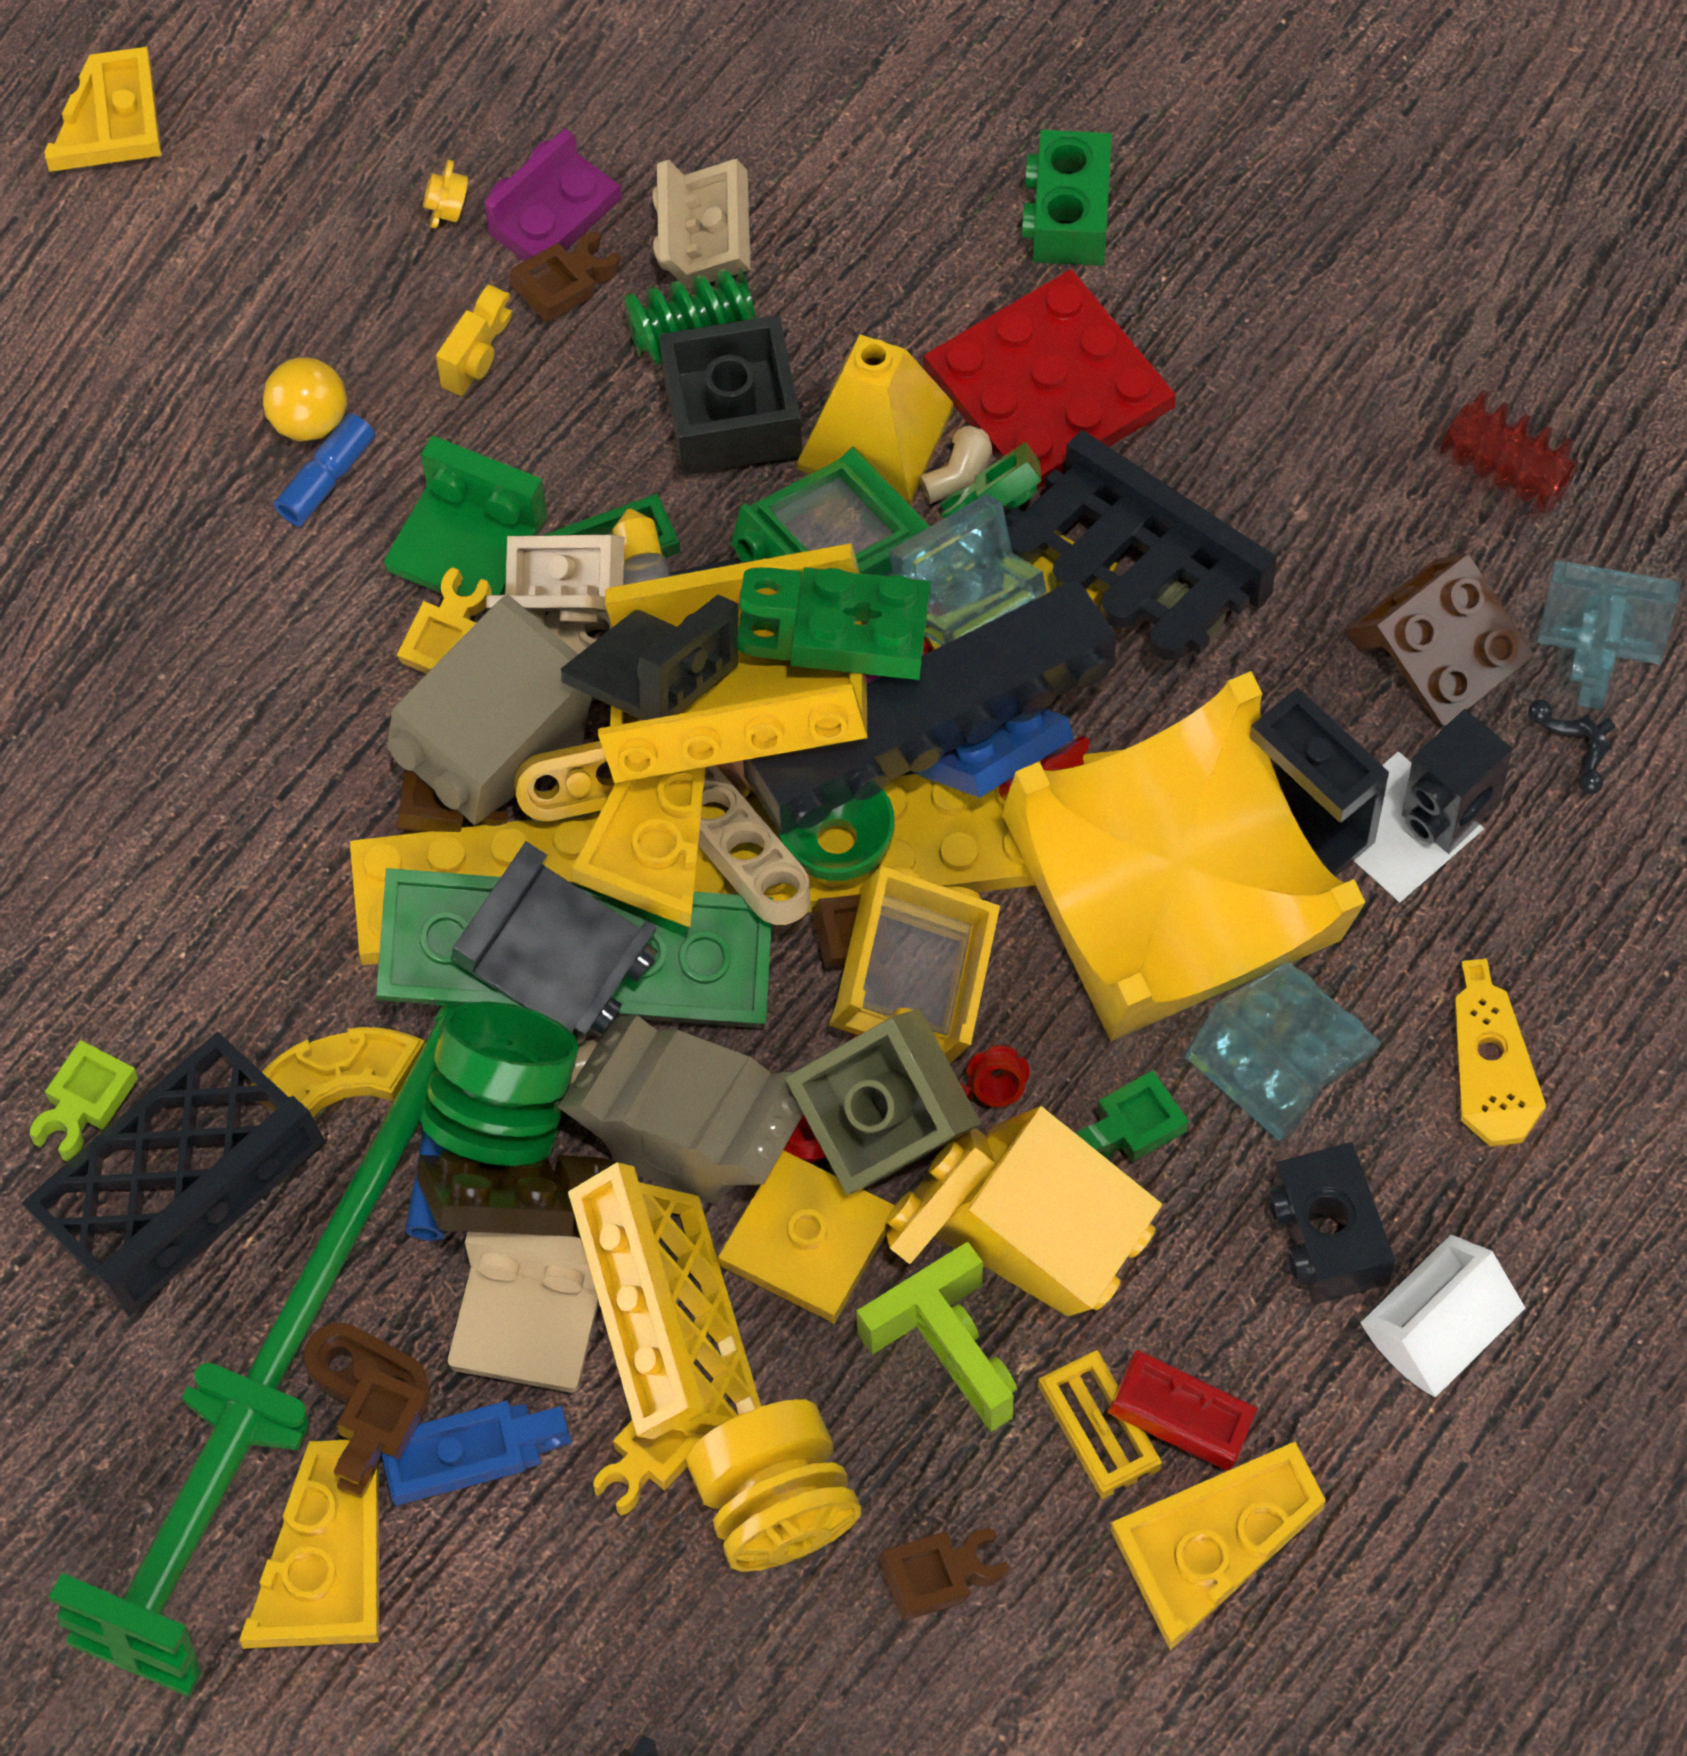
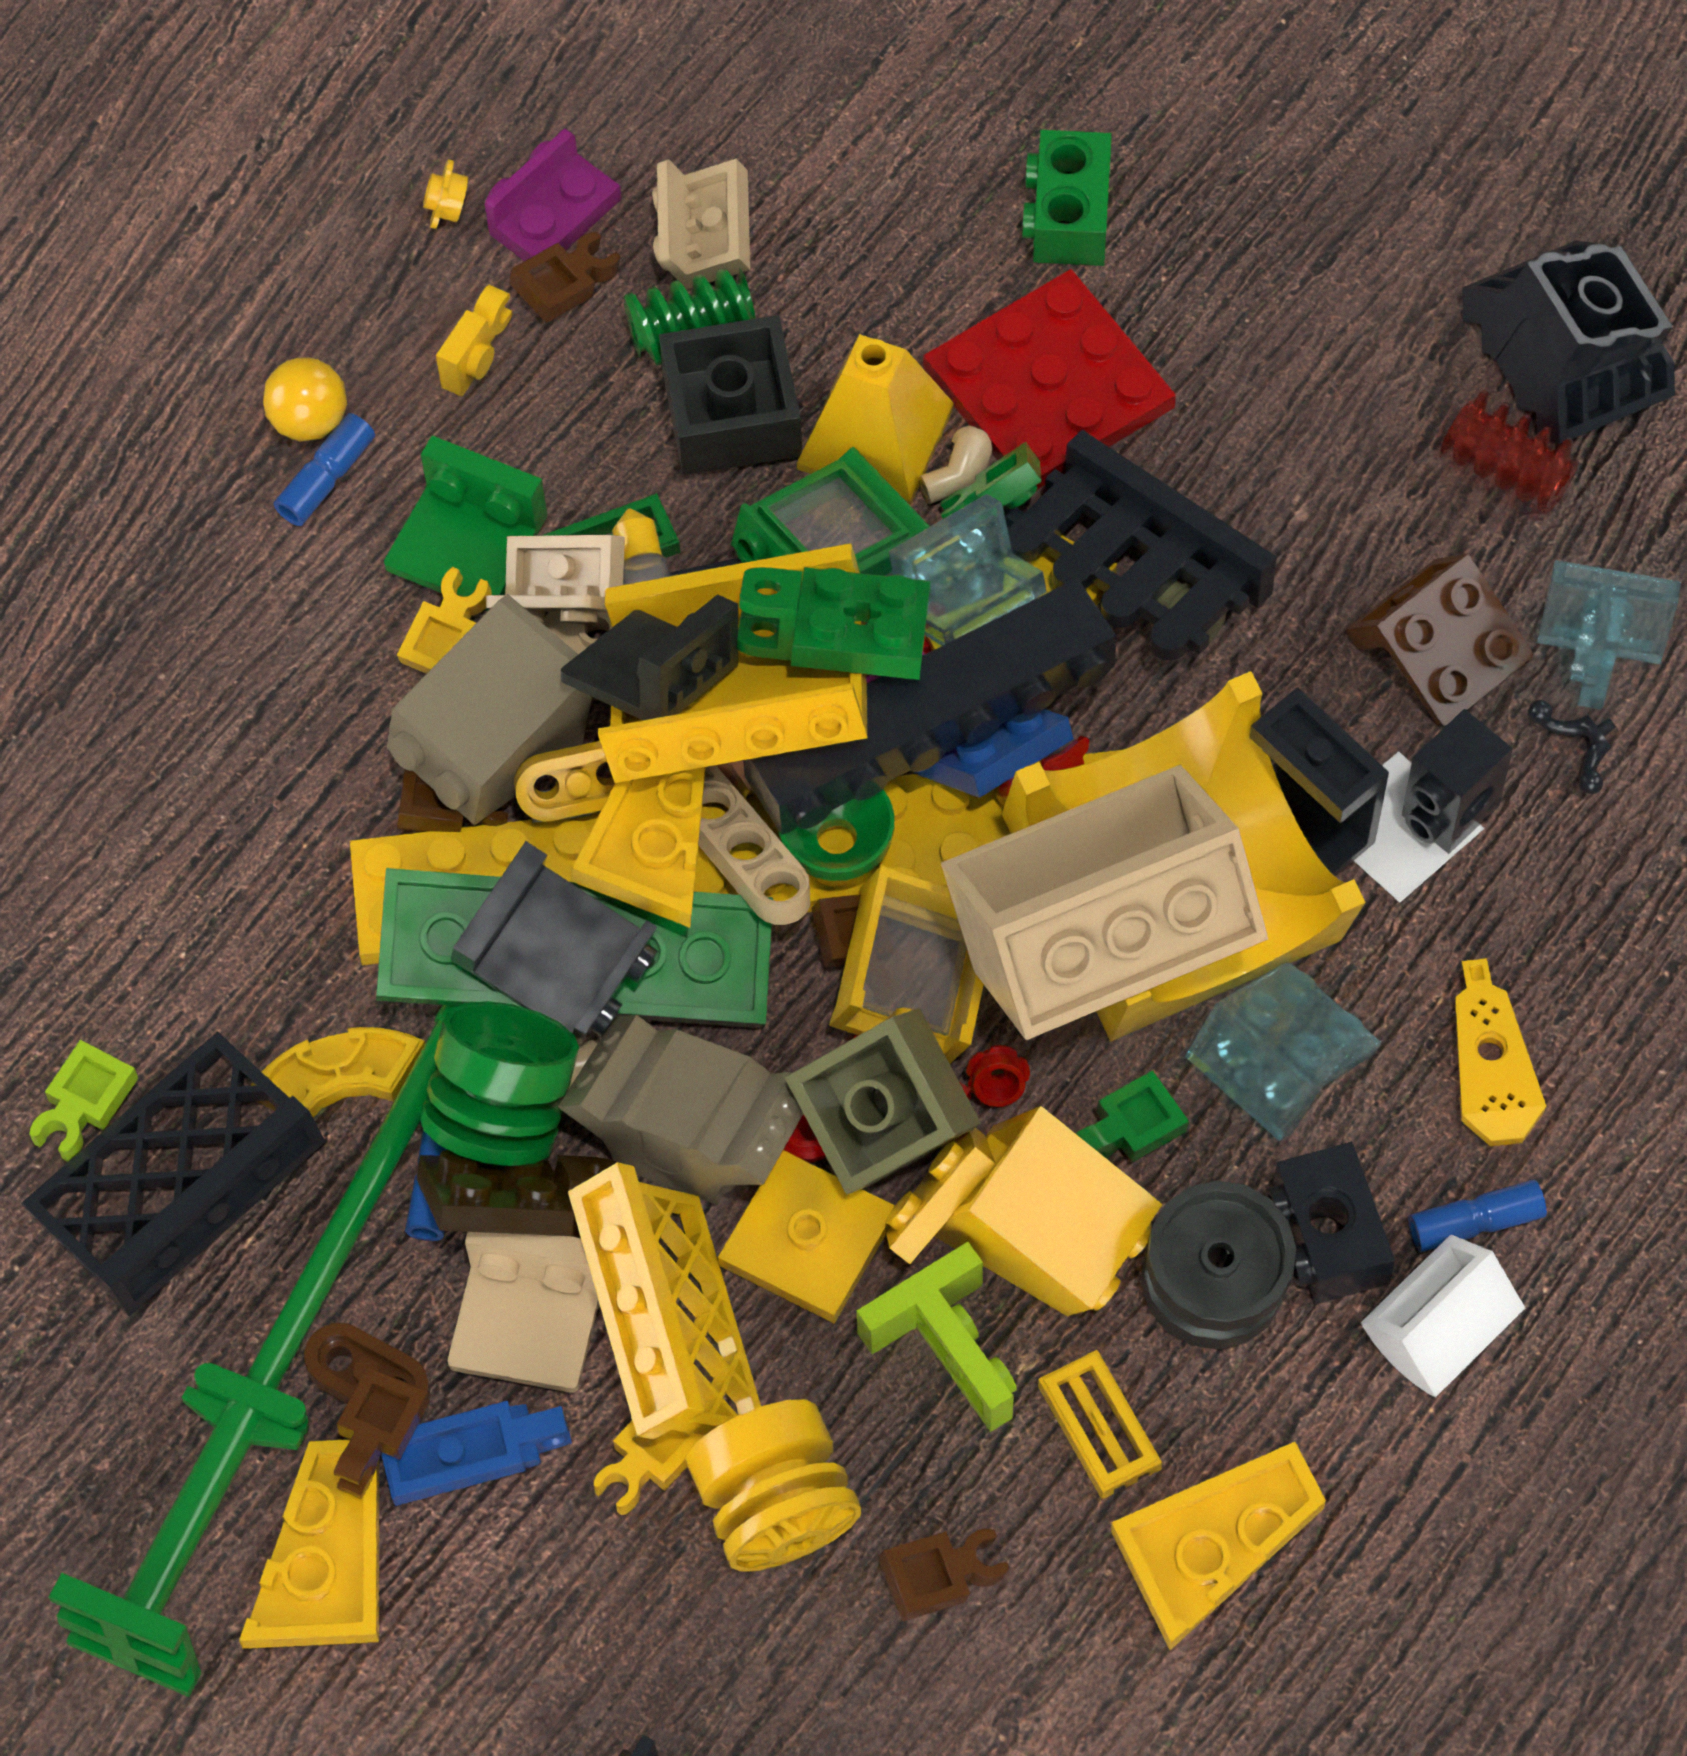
yellow wing [44,47,162,172] -> none
red plate [1107,1349,1258,1471] -> none
none -> tan hose [941,765,1268,1040]
none -> pearl dark grey wheel [1141,1180,1296,1349]
none -> blue piece [1408,1179,1547,1253]
none -> black slope [1462,240,1675,444]

